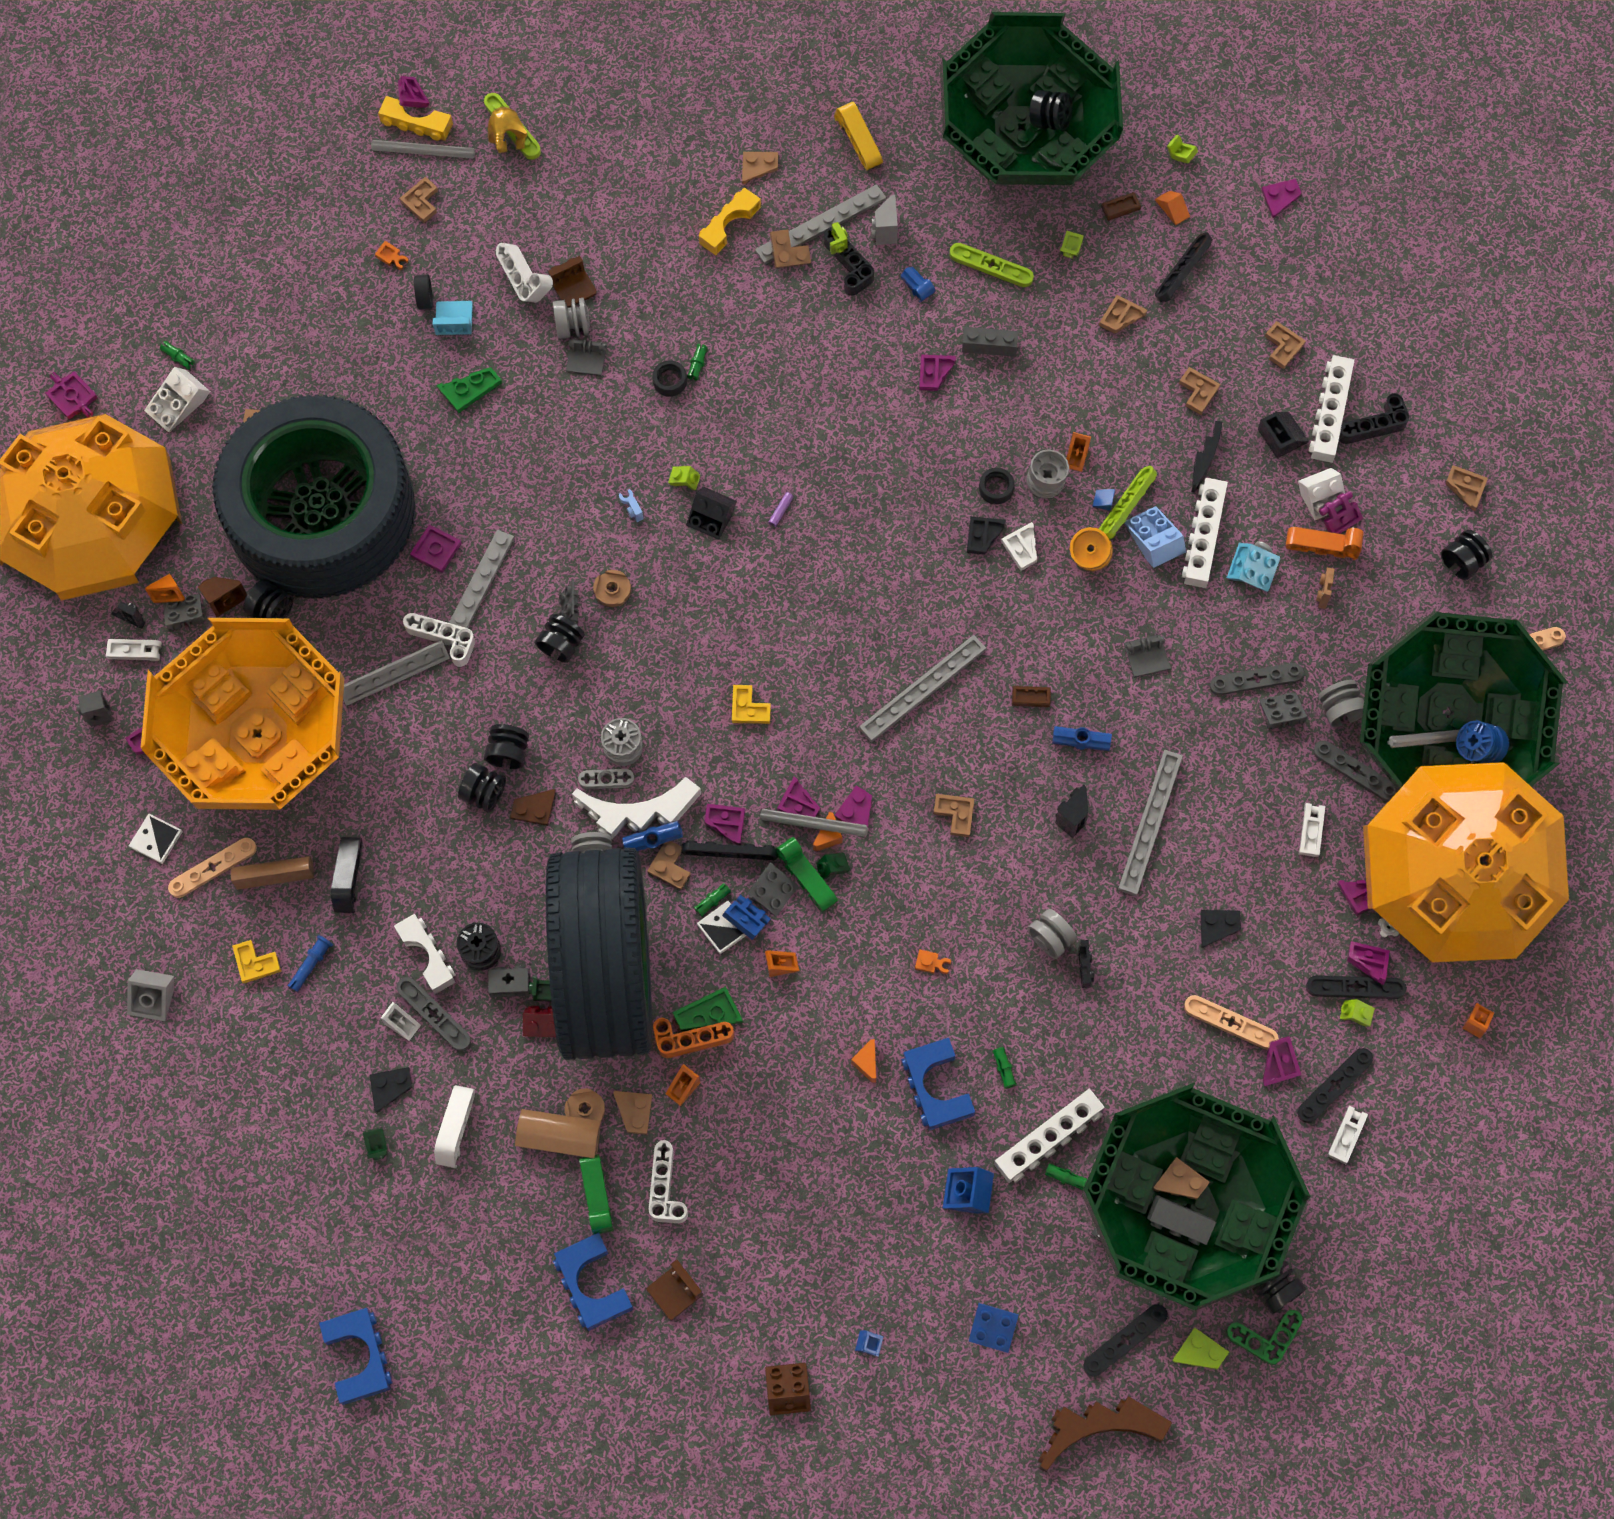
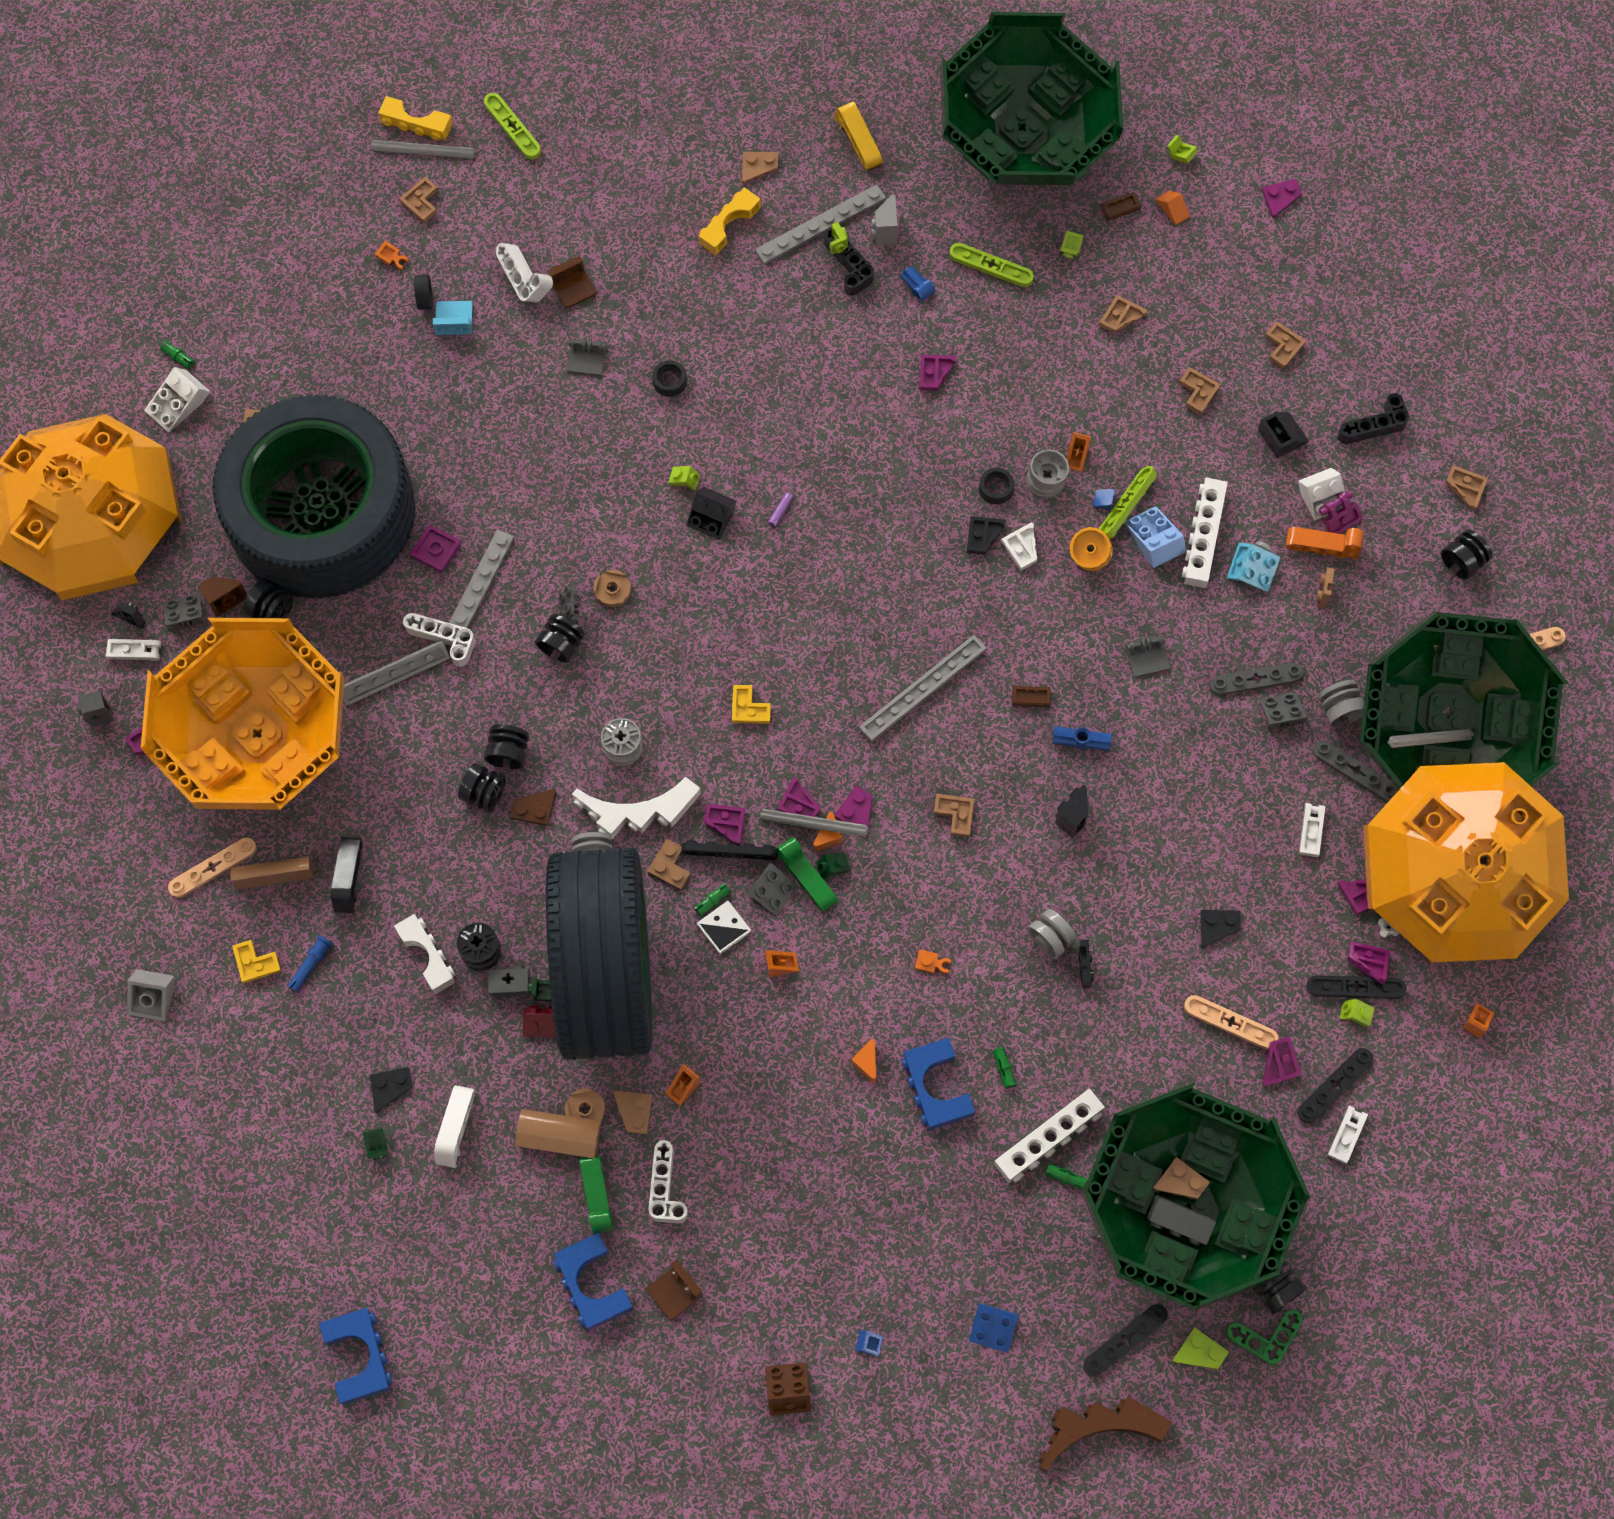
magenta plate [45,371,98,420] -> none
tile [129,814,183,864] -> none
orange slope [145,573,185,603] -> none
white slope [381,1002,421,1041] -> none
dark grey piece [397,977,471,1052] -> none
magenta wing [398,76,430,108] -> none
green wing [436,367,502,413] -> none
pearl gold piece [488,107,527,153] -> none
light grey wheel [553,297,590,339] -> none
light grey beam [578,769,634,789] -> none
light blue plate [619,489,643,522] -> none
blue piece [622,820,683,851] -> none
orange beam [653,1018,734,1058] -> none
green wing [672,986,744,1032] -> none
green pin [687,344,708,381] -> none
blue plate [722,895,771,940] -> none
medium nougat plate [770,230,811,268] -> none
blue slope [943,1167,994,1214] -> none
dark grey brick [962,327,1018,357] -> none
black wheel [1029,90,1073,131] -> none
light grey plate [1118,750,1183,896] -> none
black piece [1155,232,1213,302] -> none
black slope [1191,421,1223,492] -> none
white brick [1309,355,1355,463] -> none
blue wheel [1456,720,1509,763] -> none

